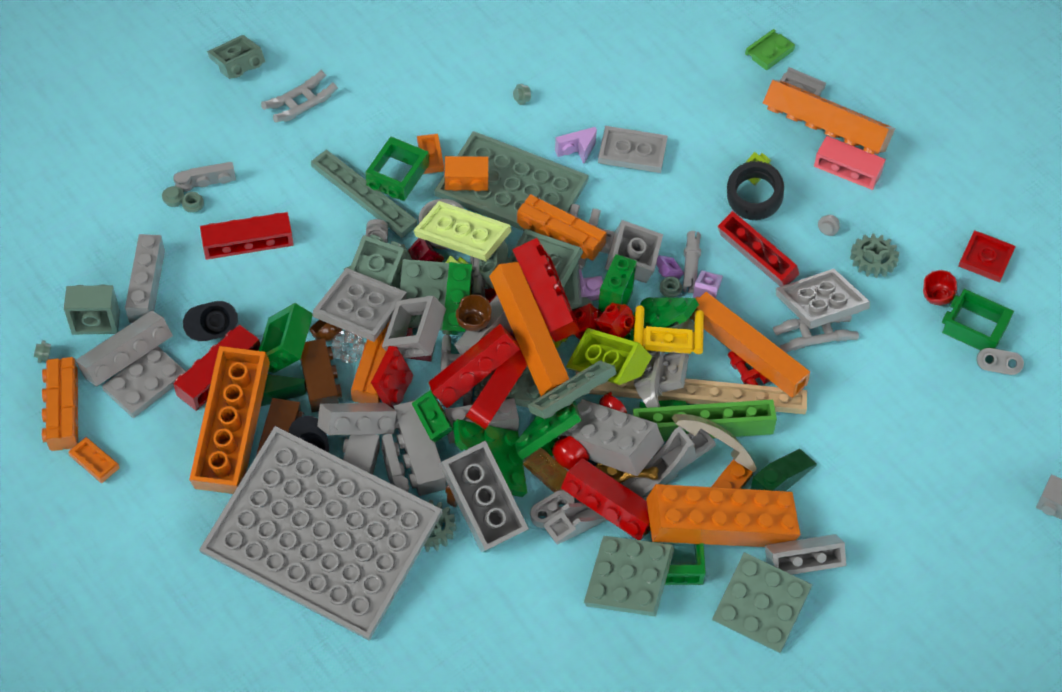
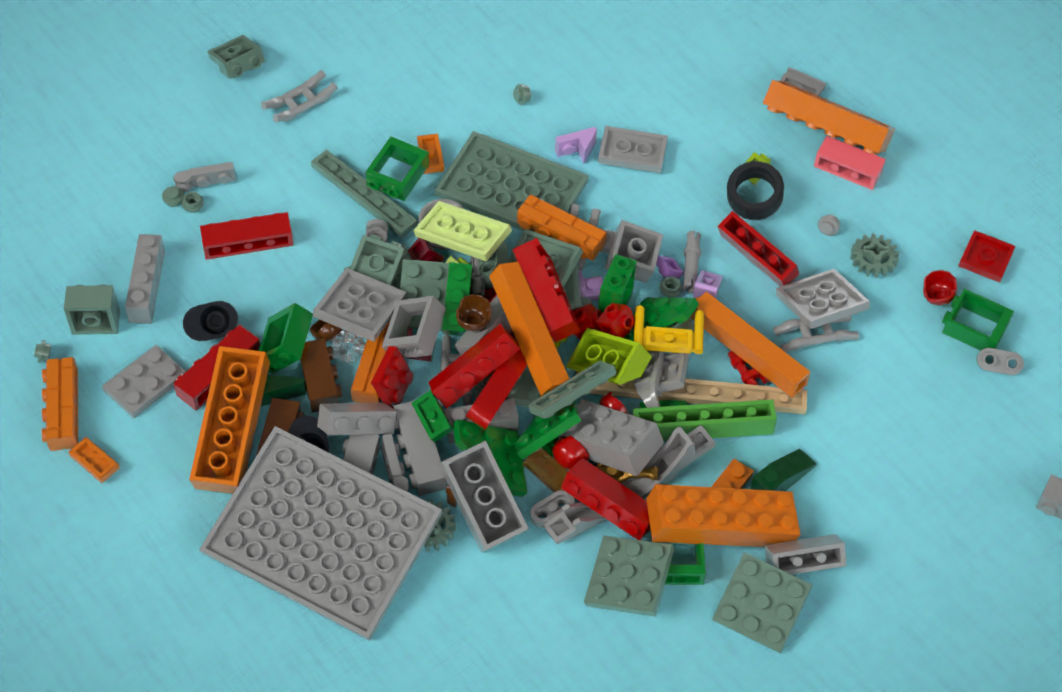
light grey brick [75,310,173,387] -> none
orange brick [445,156,488,191] -> none
dark tan slope [672,414,757,472] -> none
bright green plate [745,29,795,70] -> none

